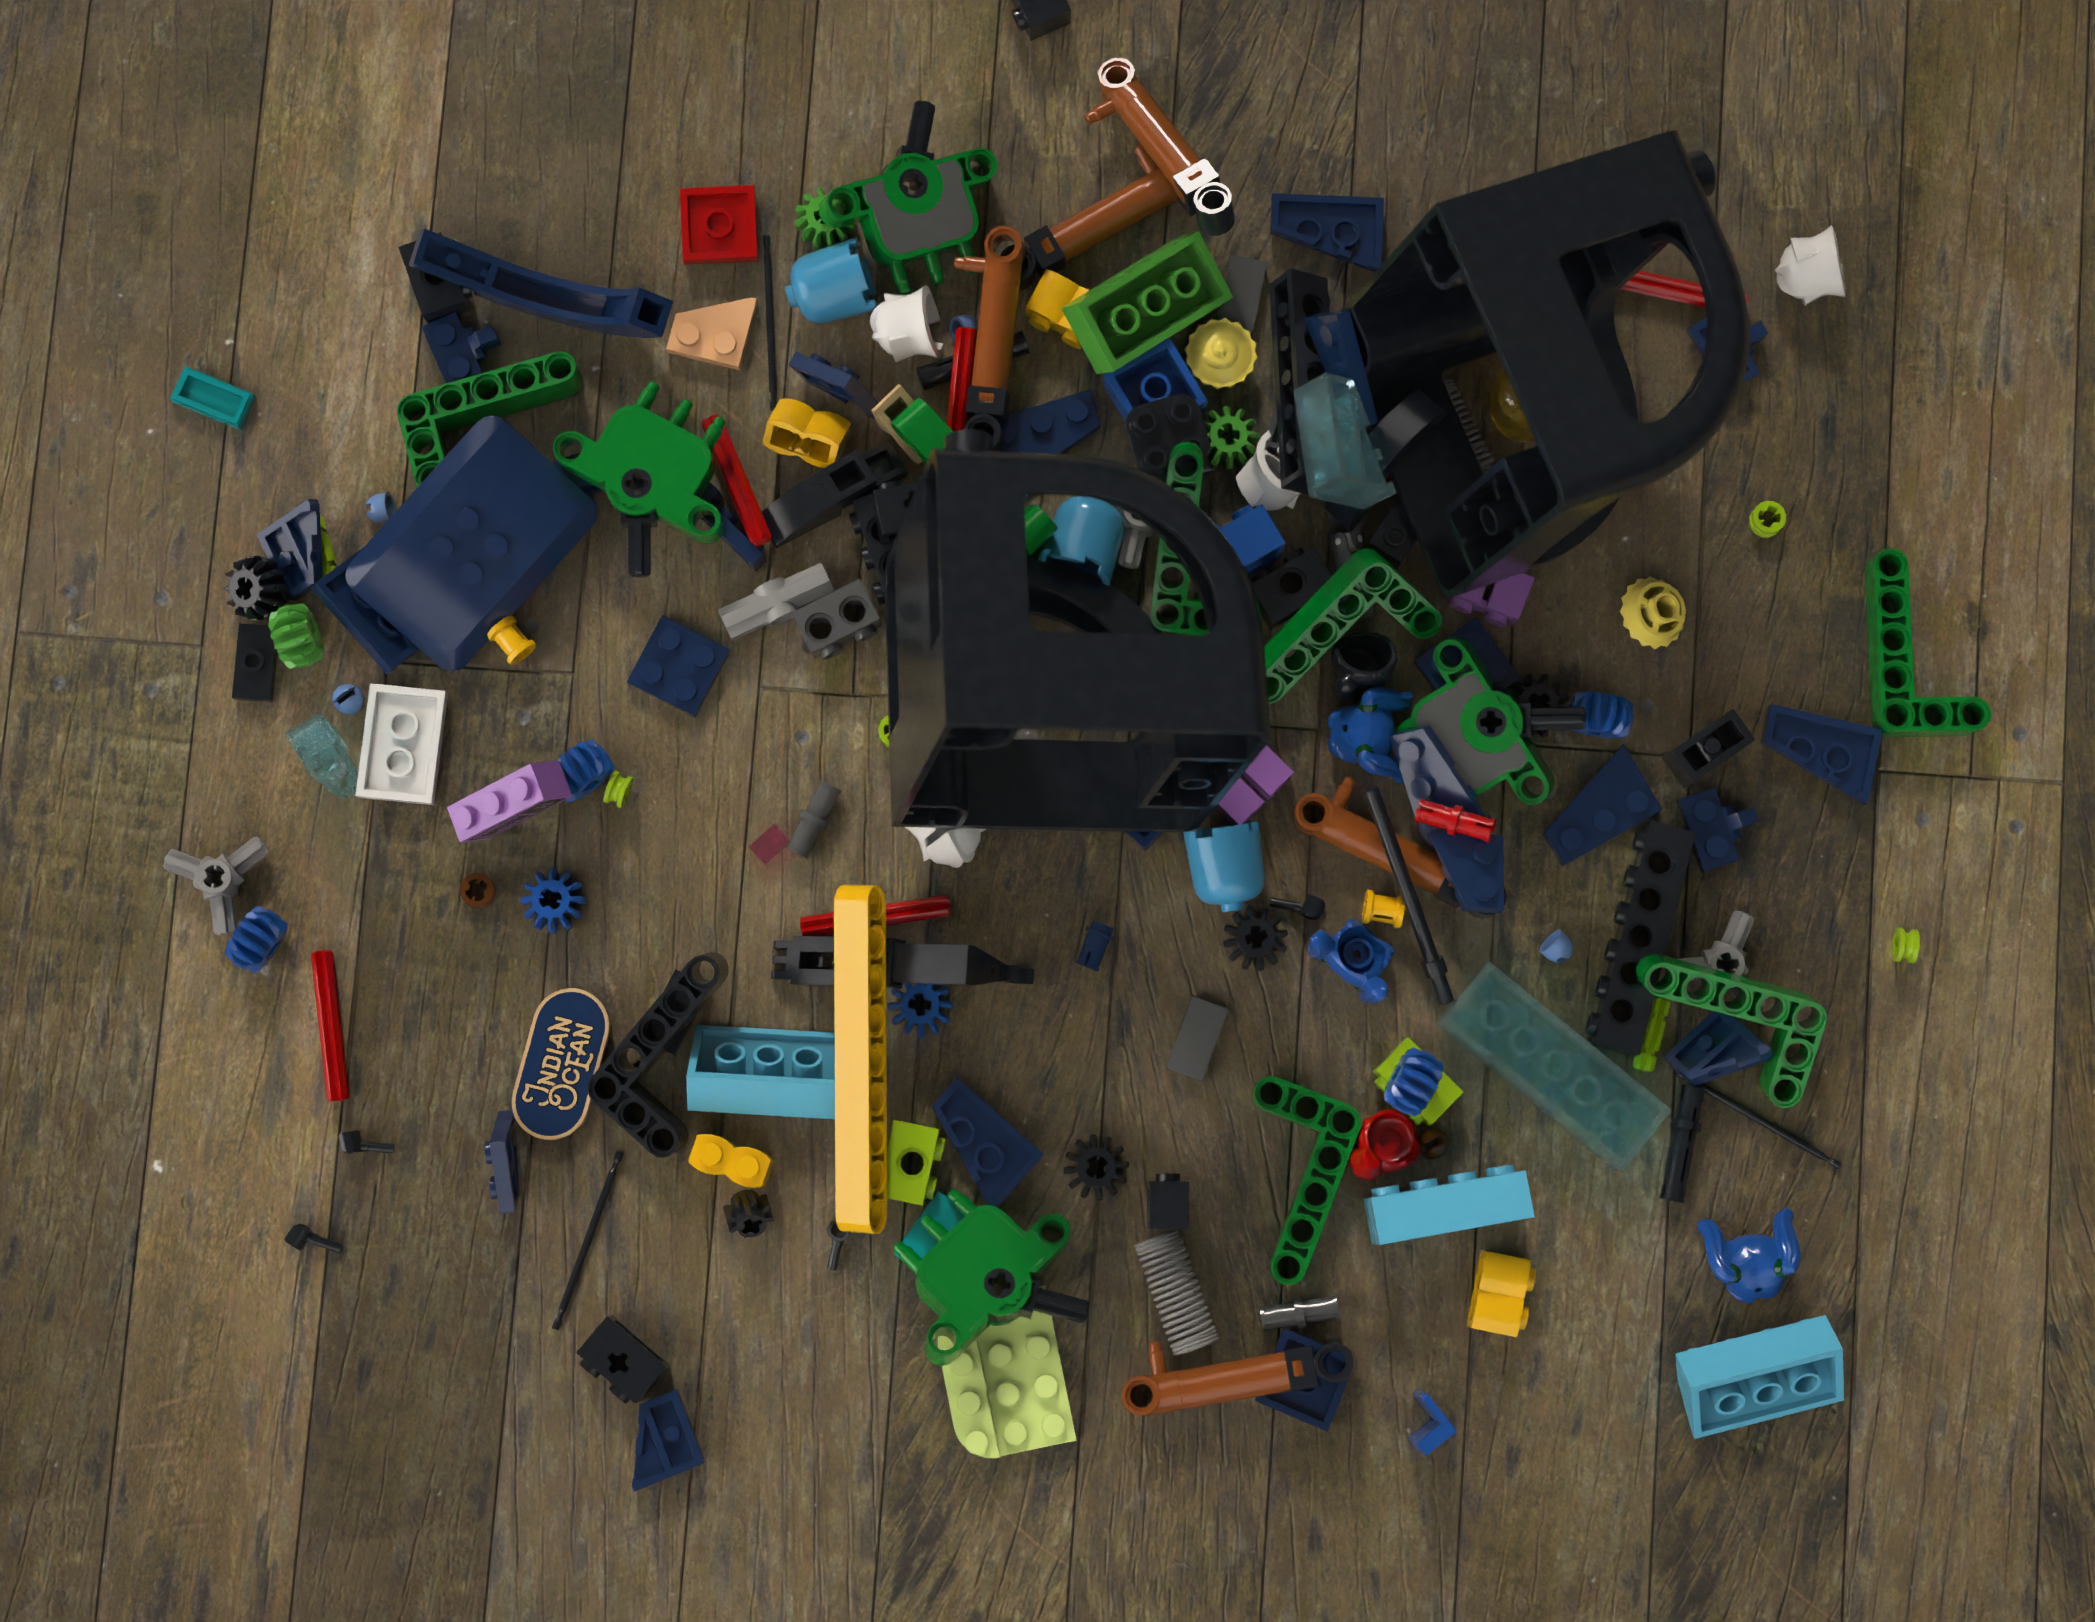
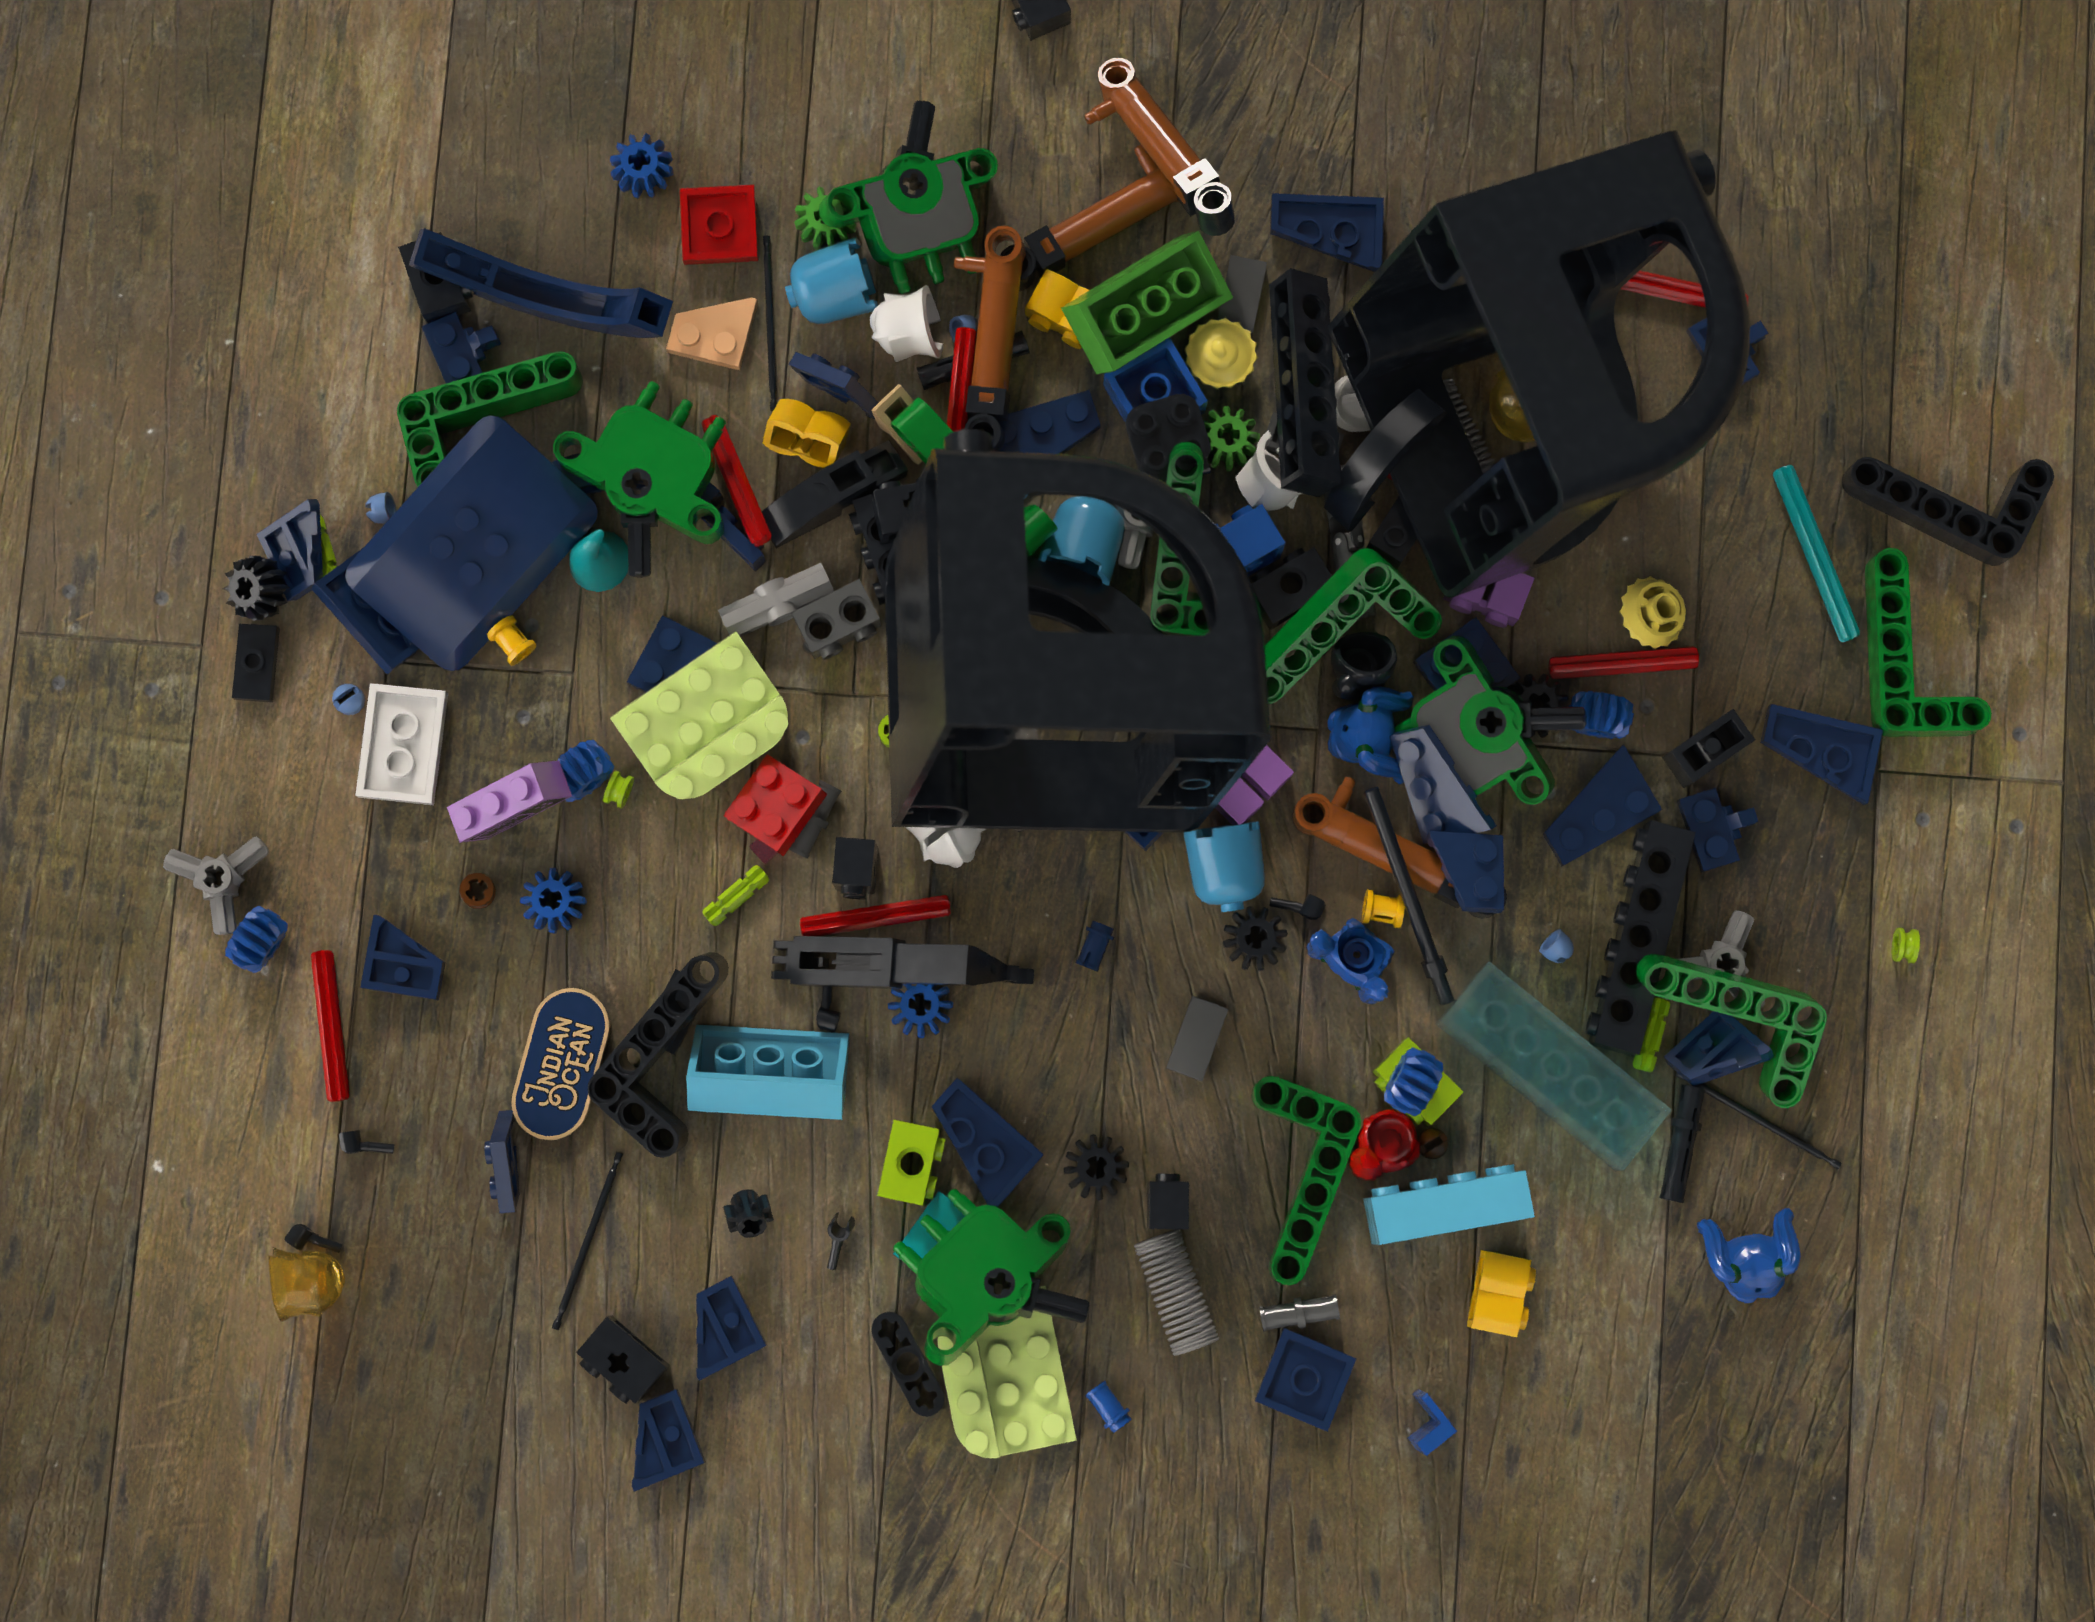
teal tile [169,366,256,430] -> none
bright green gear [268,603,324,669] -> none
clear light blue piece [285,713,358,798] -> none
yellow brick [688,1134,774,1188] -> none
yellow beam [834,885,887,1234] -> none
dark orange piece [1122,1341,1357,1416] -> none
clear light blue wedge [1293,373,1396,509] -> none
dark blue wing [1303,310,1379,427] -> none
red pin [1415,798,1496,843] -> none
medium azure slope [1675,1315,1844,1439] -> none
lime bush [1749,501,1786,538] -> none
white helmet [1775,225,1846,306] -> none
none -> clear yellow helmet [269,1247,345,1322]
none -> dark blue wing [360,915,446,1000]
none -> teal hat [569,529,628,592]
none -> blue gear [610,133,674,199]
none -> yellowish green plate [610,631,788,799]
none -> dark blue wing [696,1276,767,1381]
none -> lime axle [702,865,769,926]
none -> red plate [723,754,827,857]
none -> black hand [816,987,841,1033]
none -> black brick [832,837,879,900]
none -> black beam [871,1311,945,1417]
none -> blue pin [1085,1381,1132,1433]
none -> red axle [1548,646,1699,679]
none -> teal axle [1773,465,1860,642]
none -> black beam [1842,457,2054,566]

